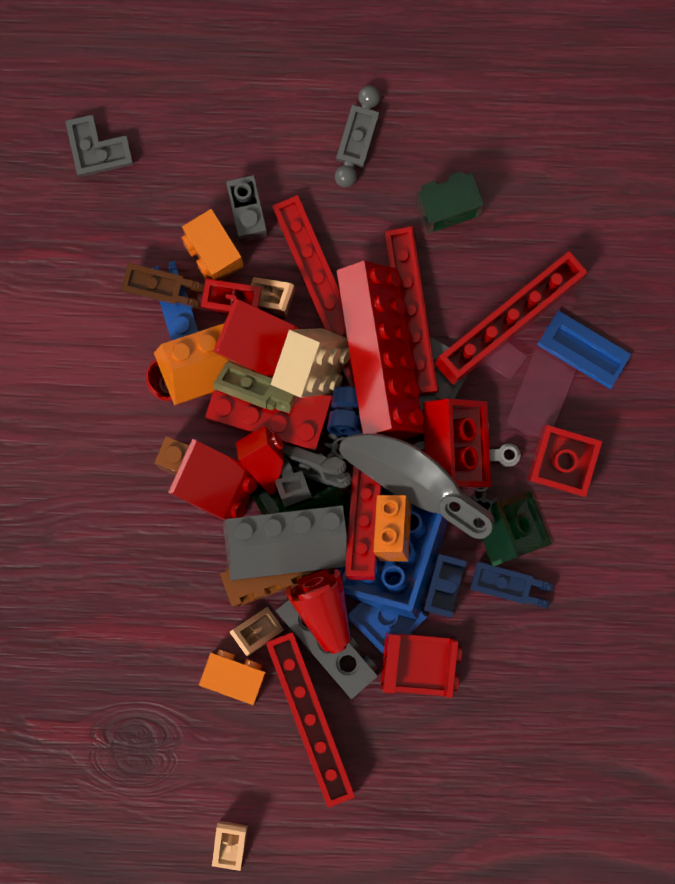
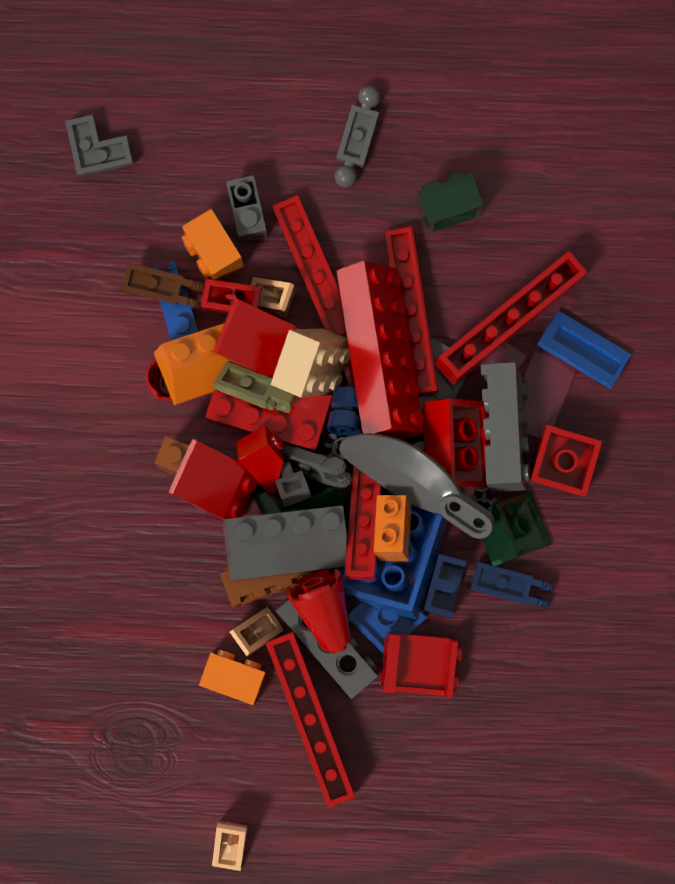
none -> dark grey wedge [481,362,530,492]

